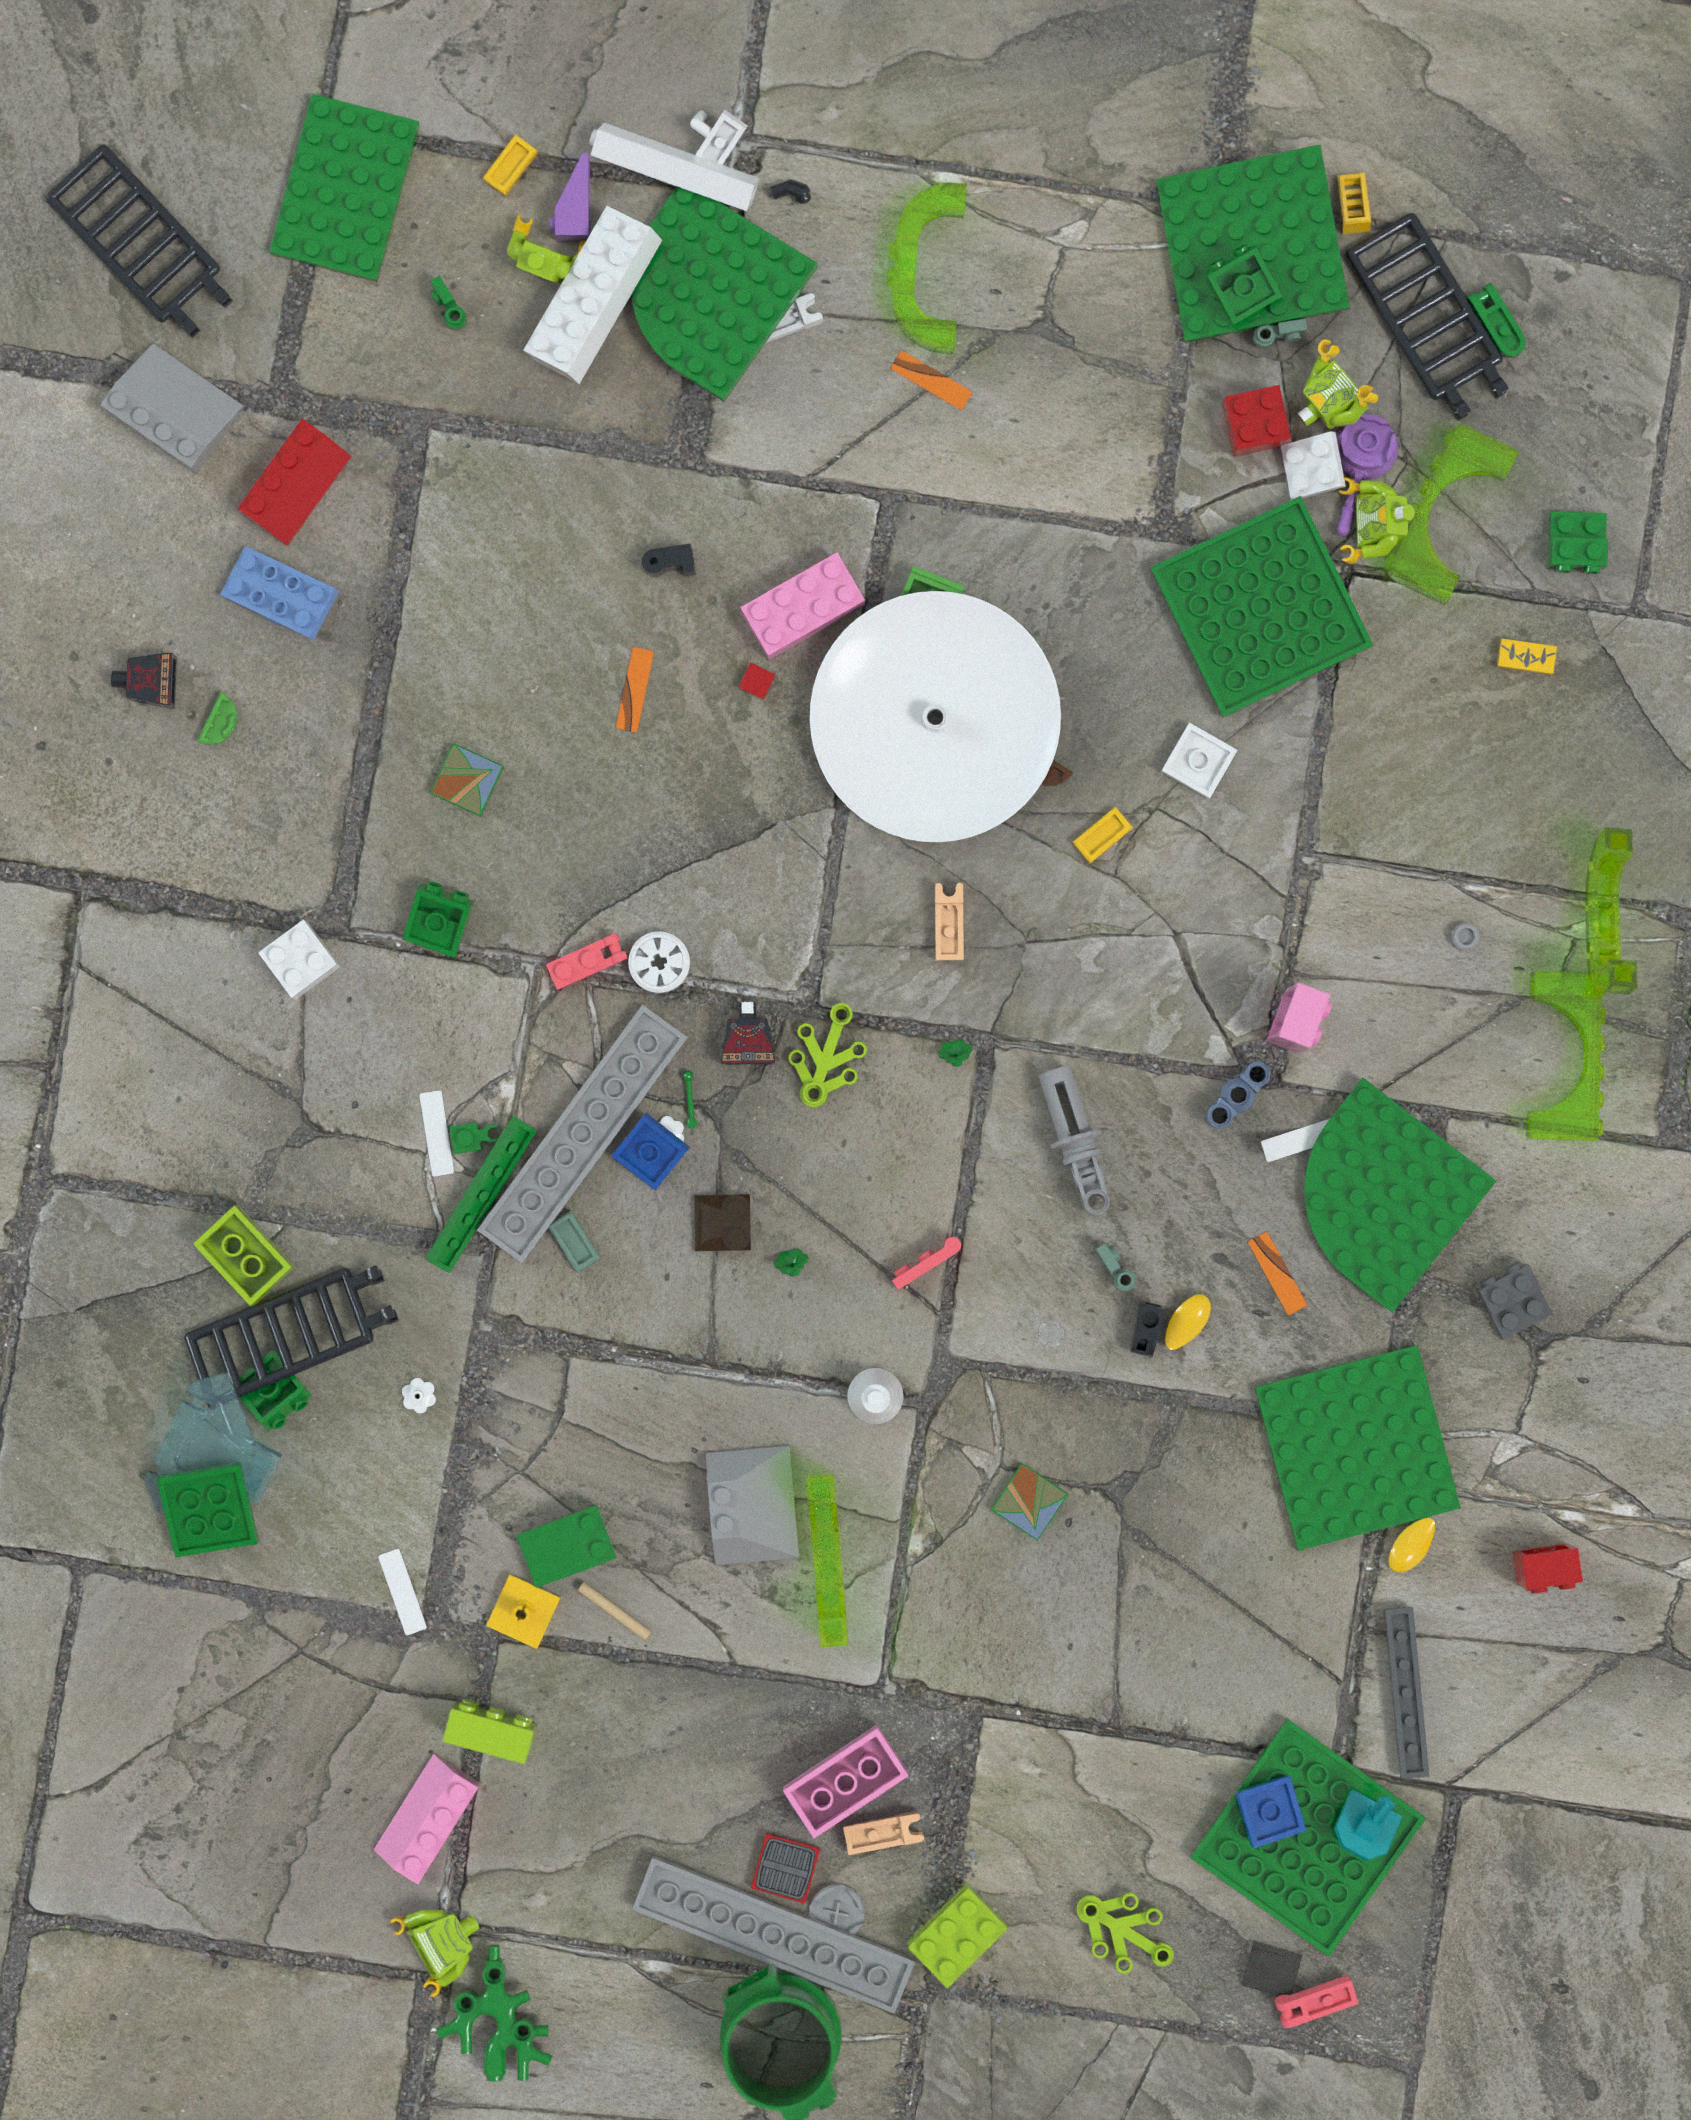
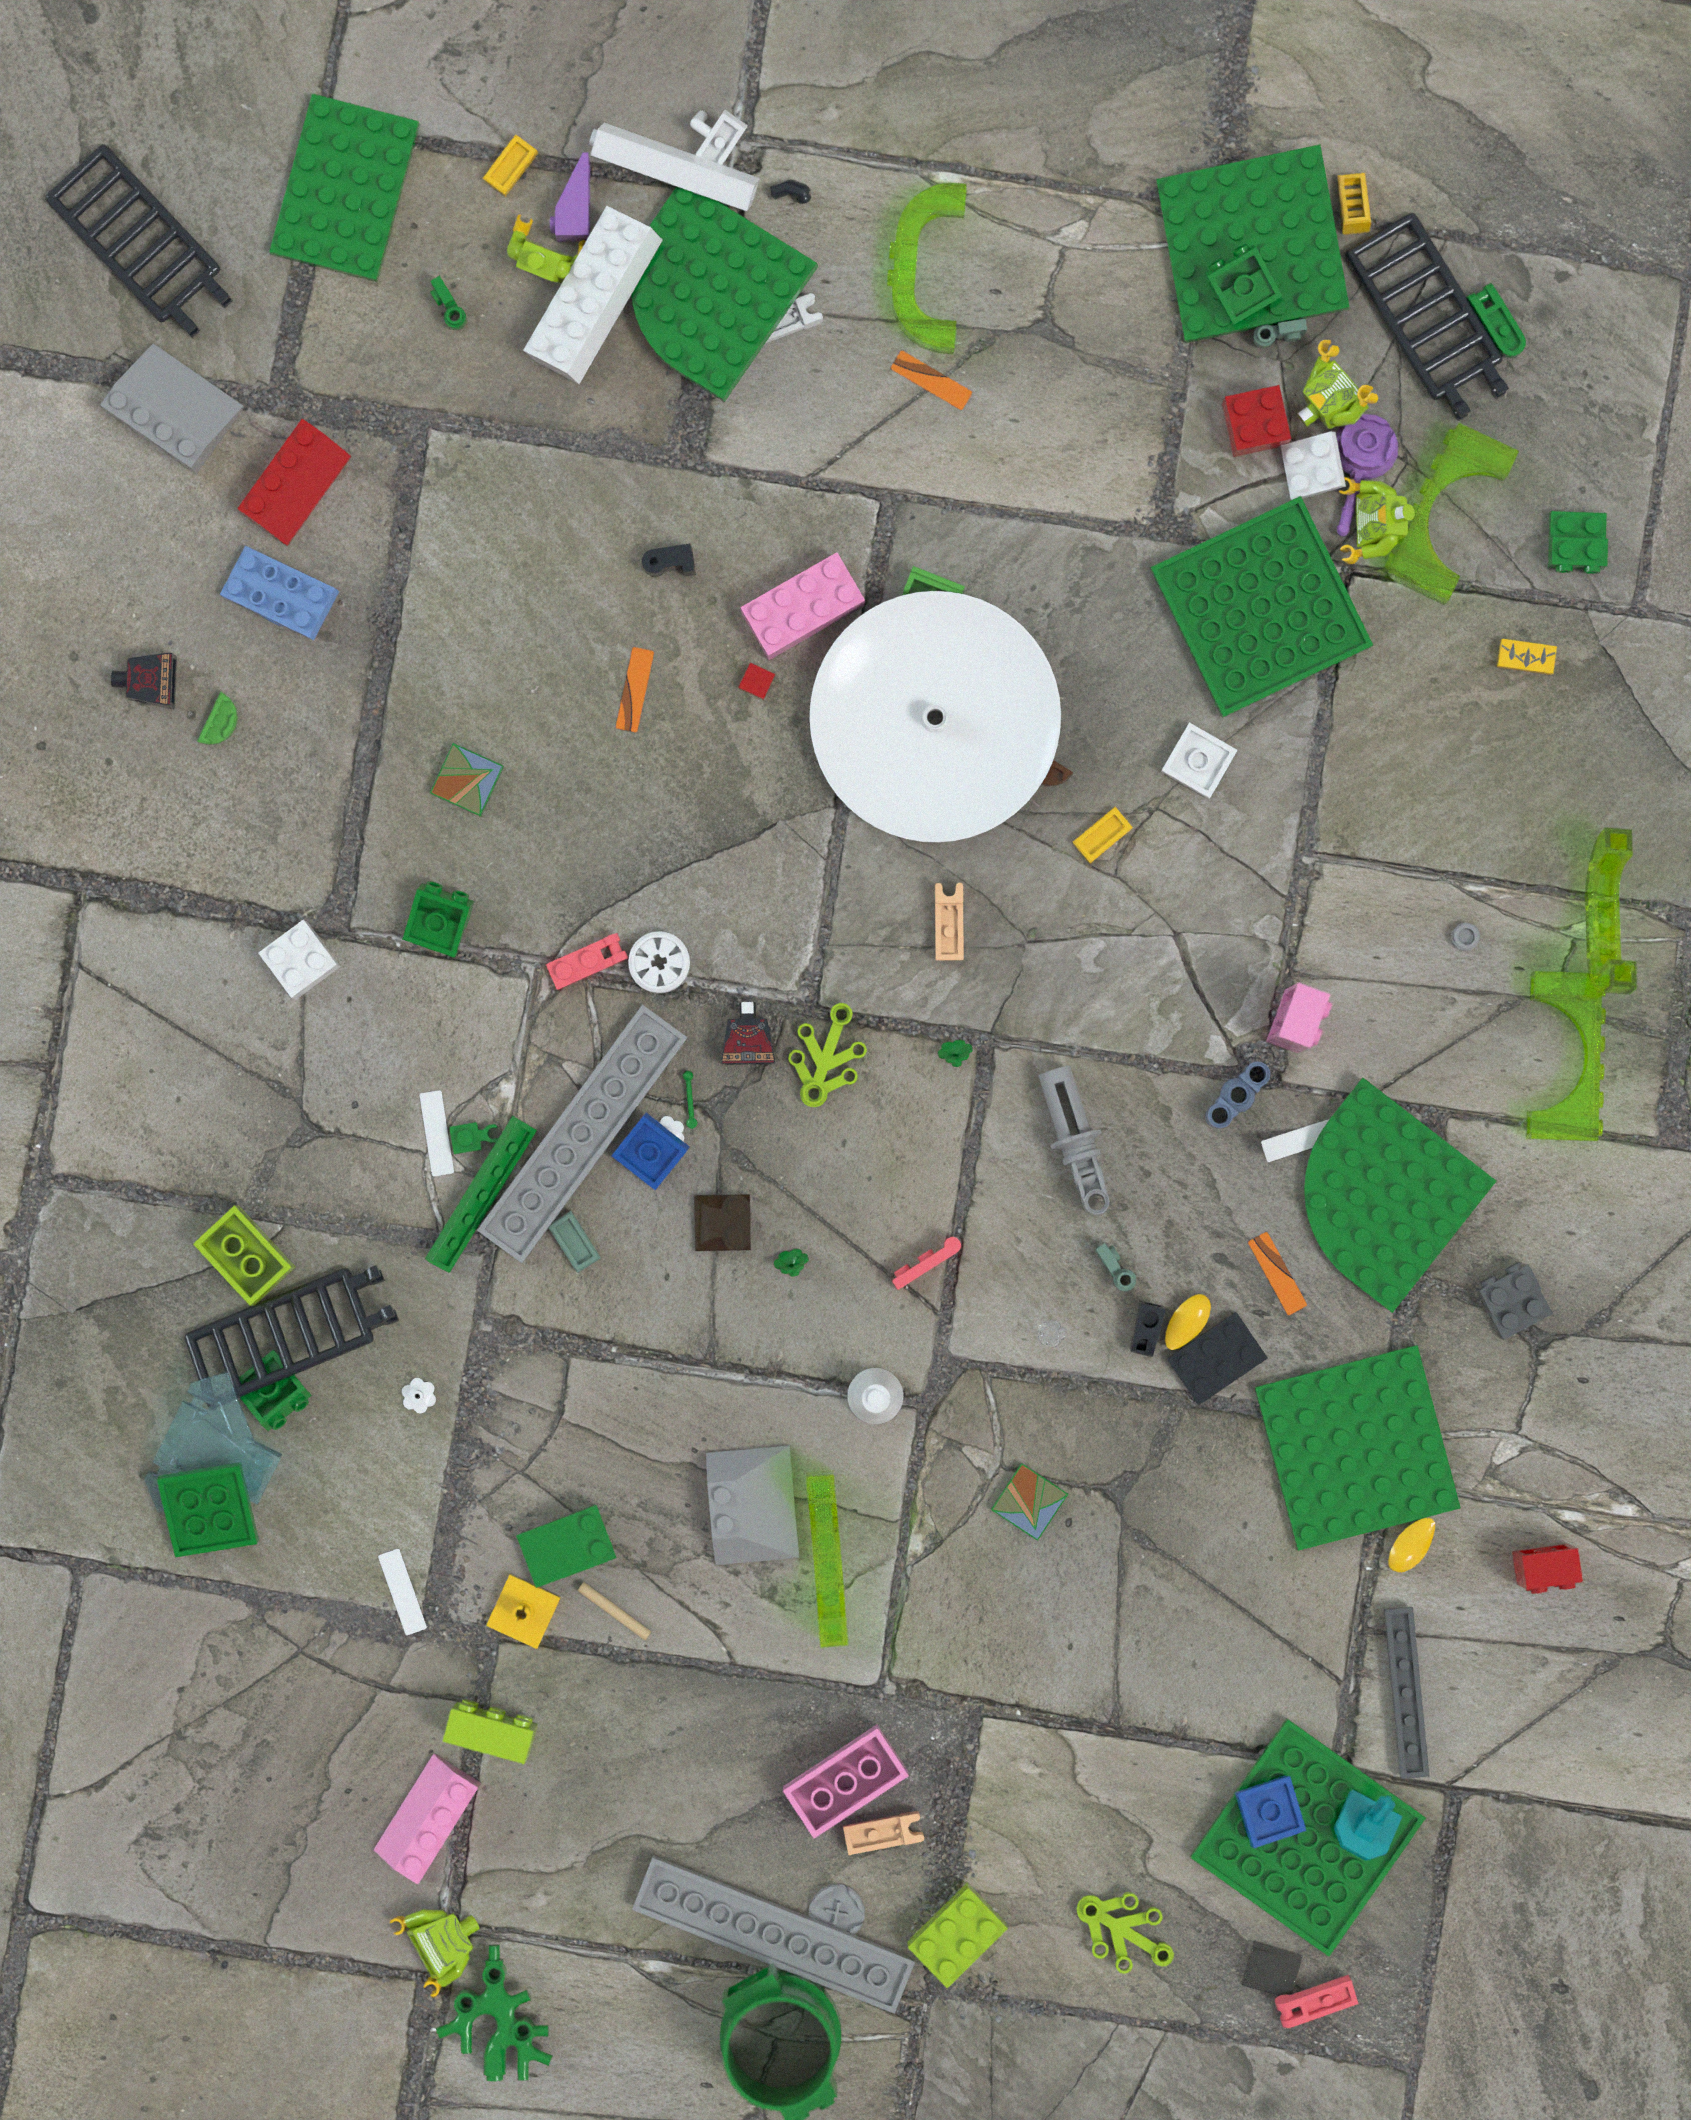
tile [751,1832,820,1904] -> none
none -> black plate [1167,1312,1268,1405]

